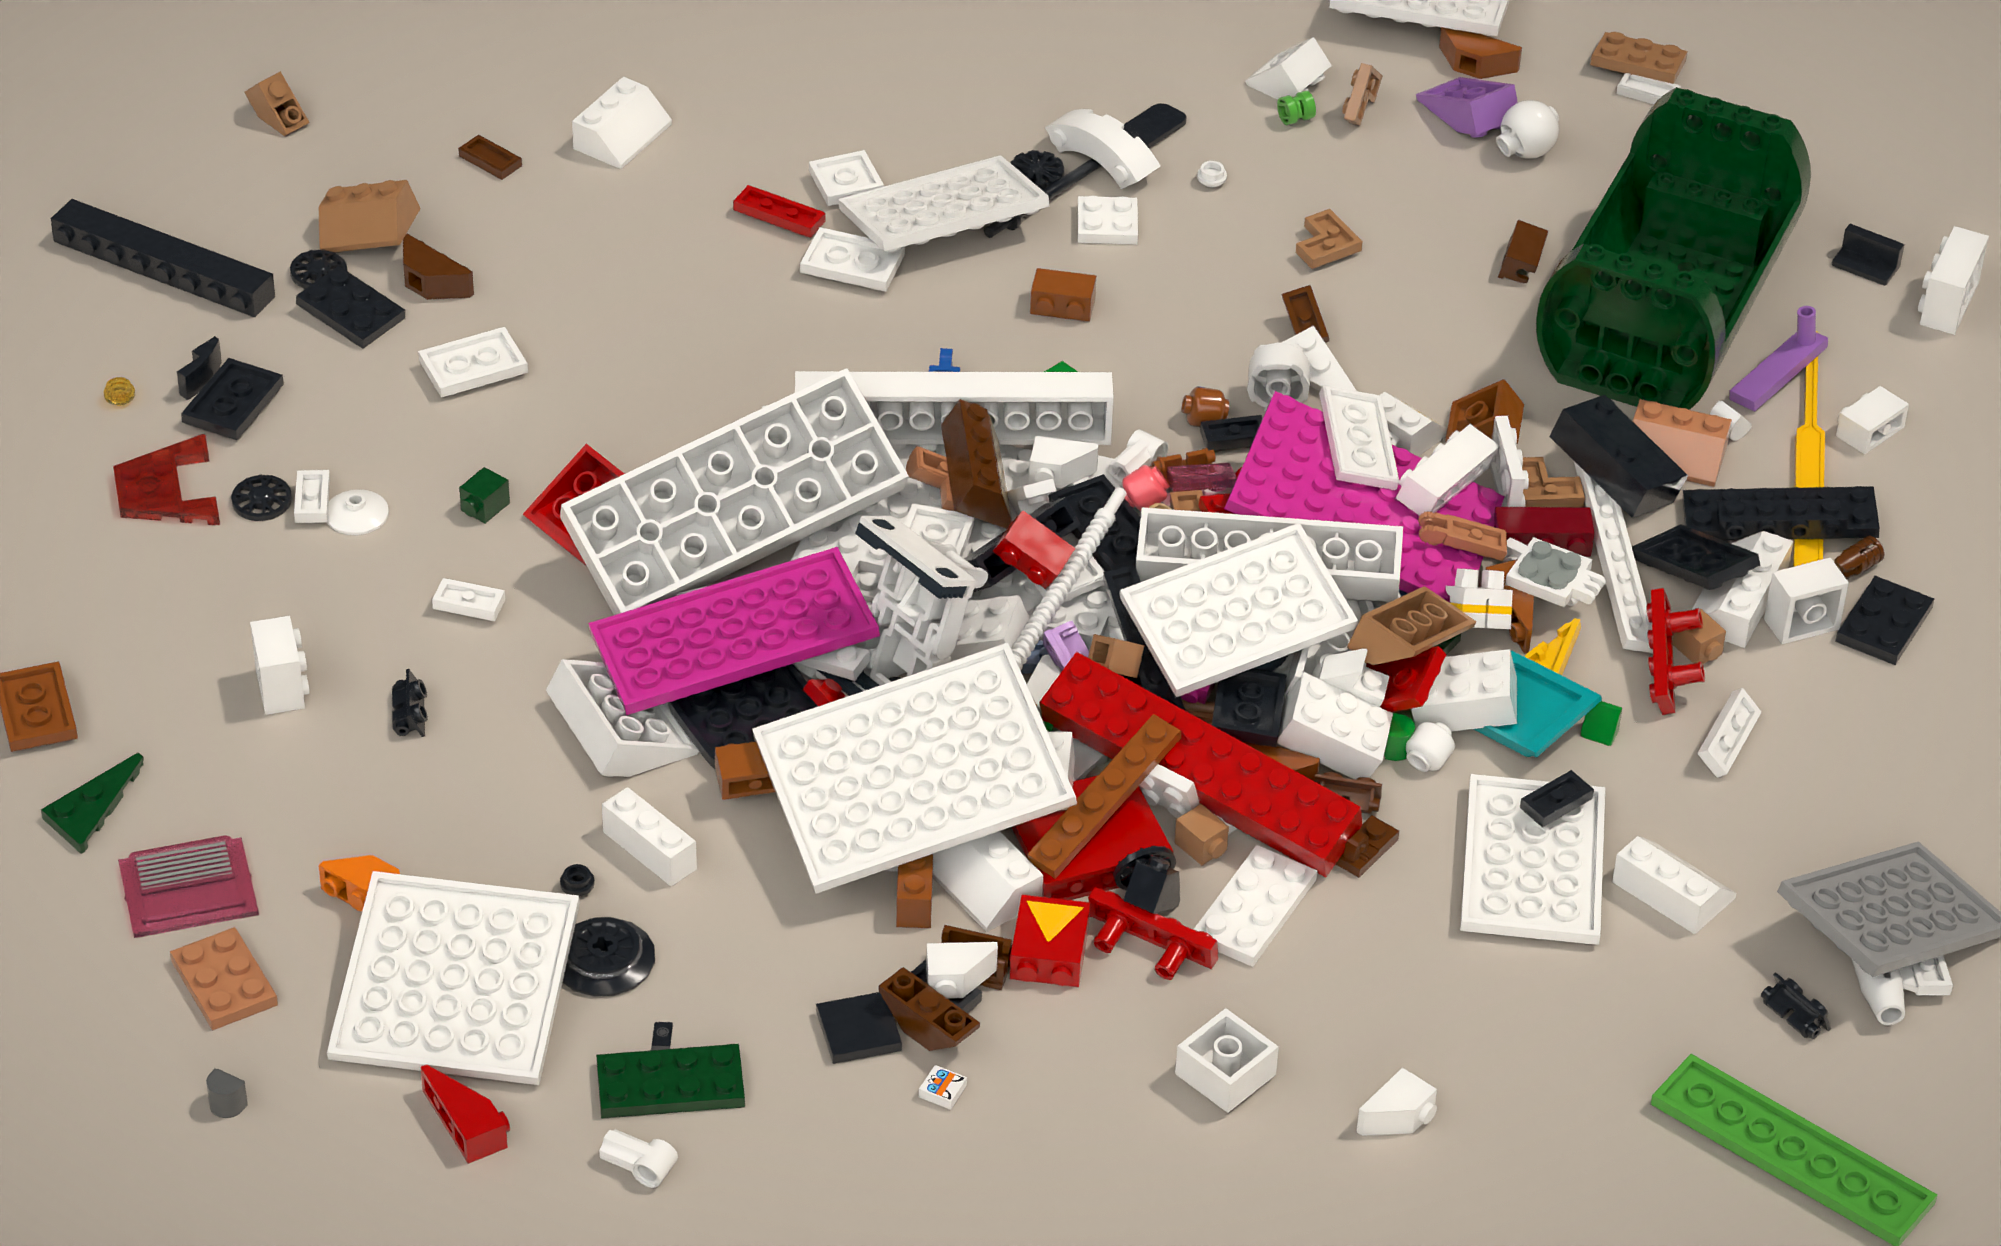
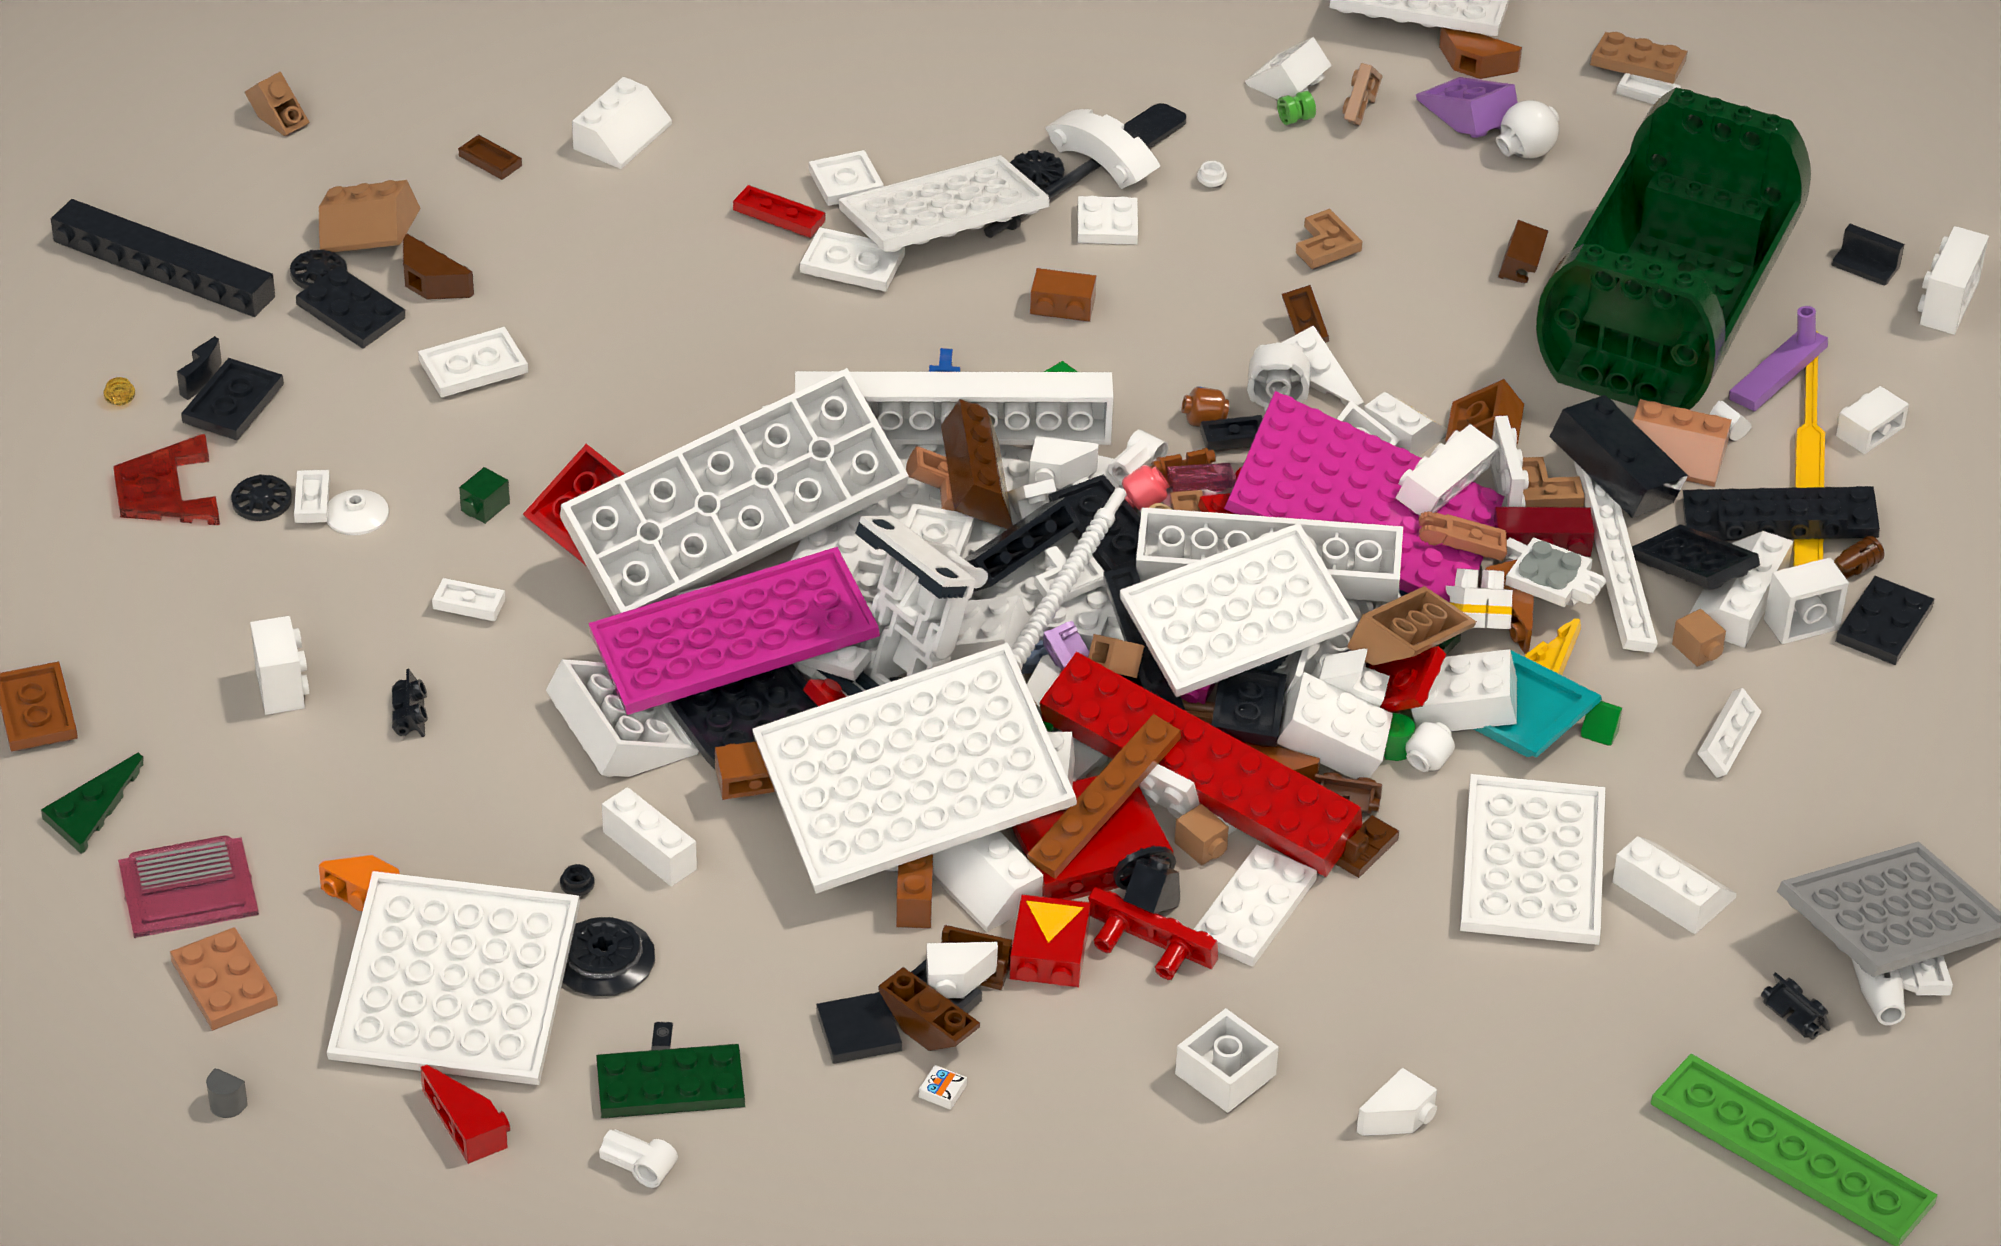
brick [993,510,1076,589] -> none
white tile [1319,385,1399,490] -> none
black plate [1520,770,1594,828] -> none
red plate [1646,588,1705,715] -> none

